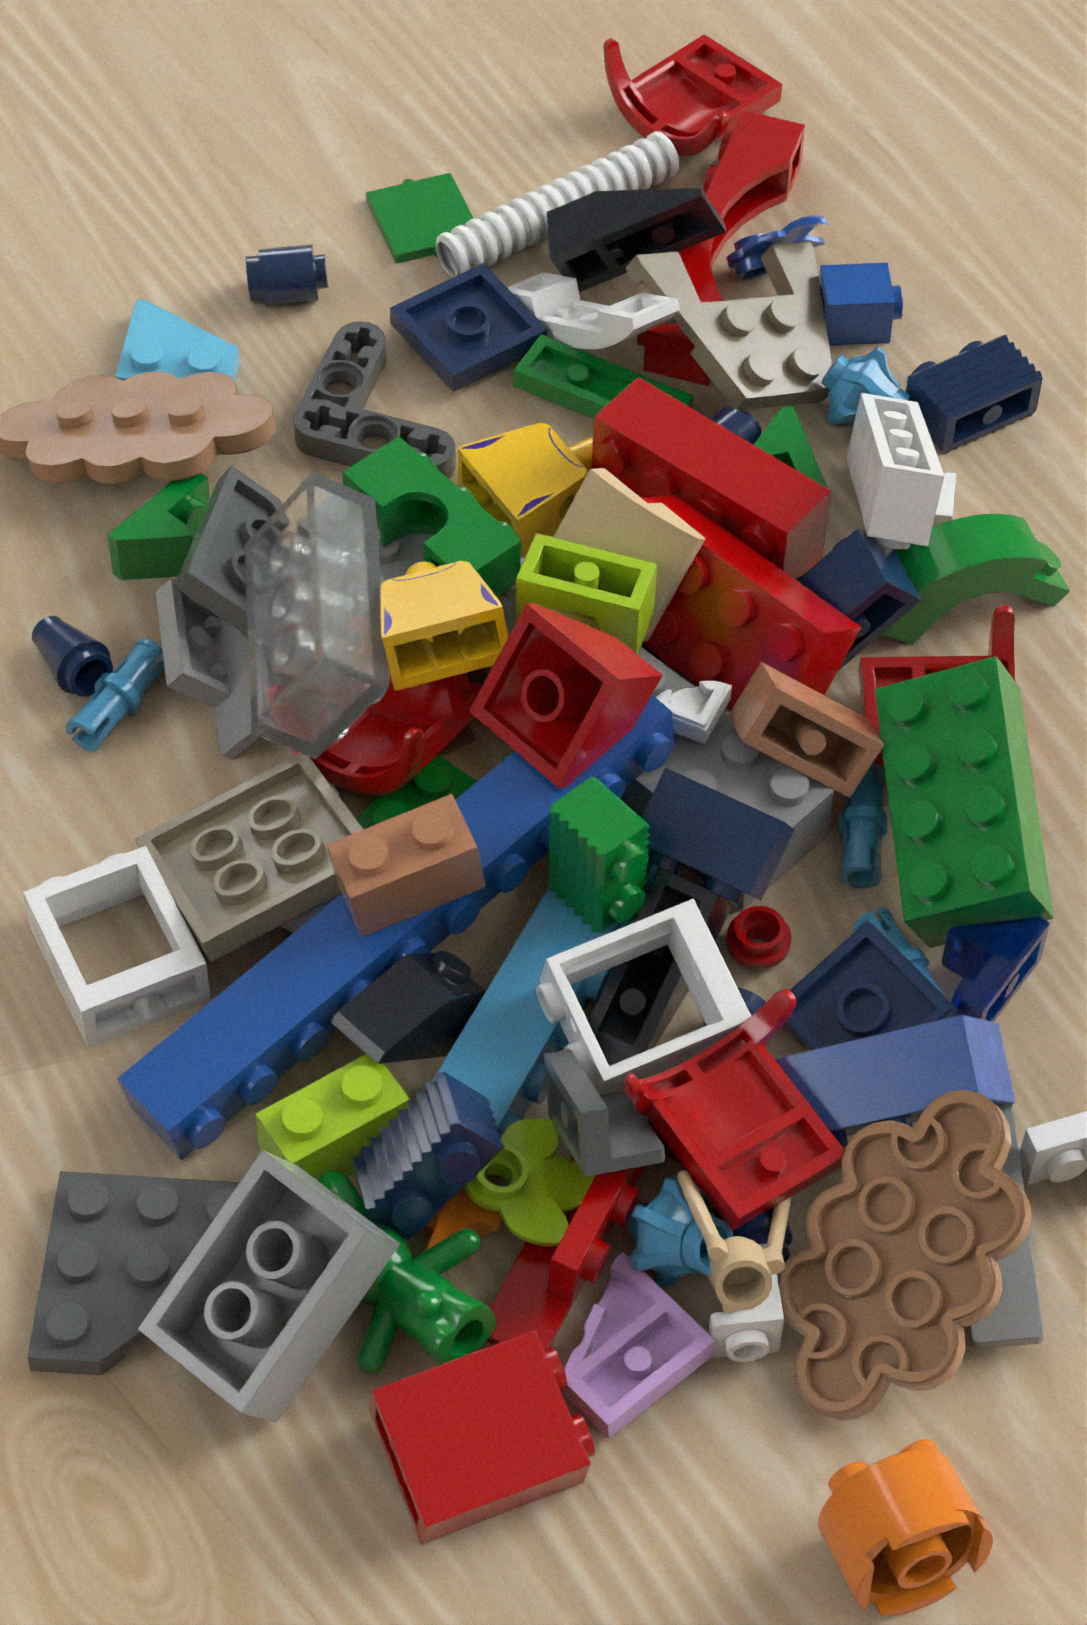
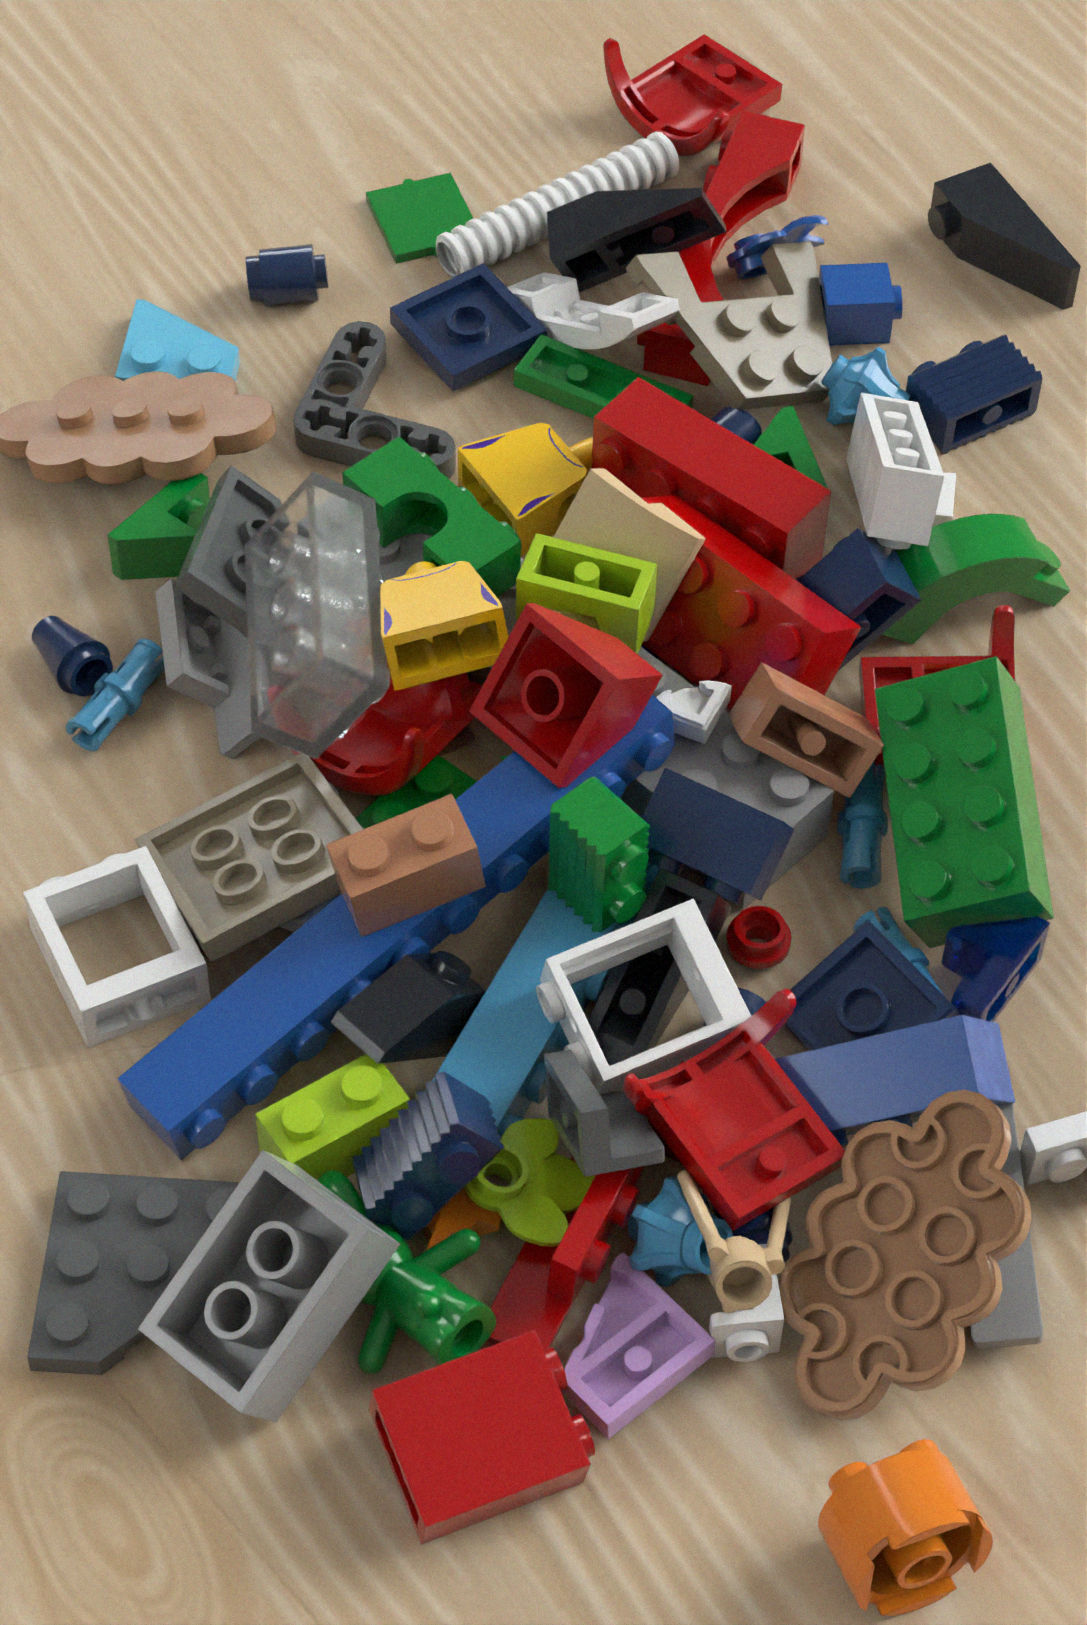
none -> black slope [928,162,1081,310]

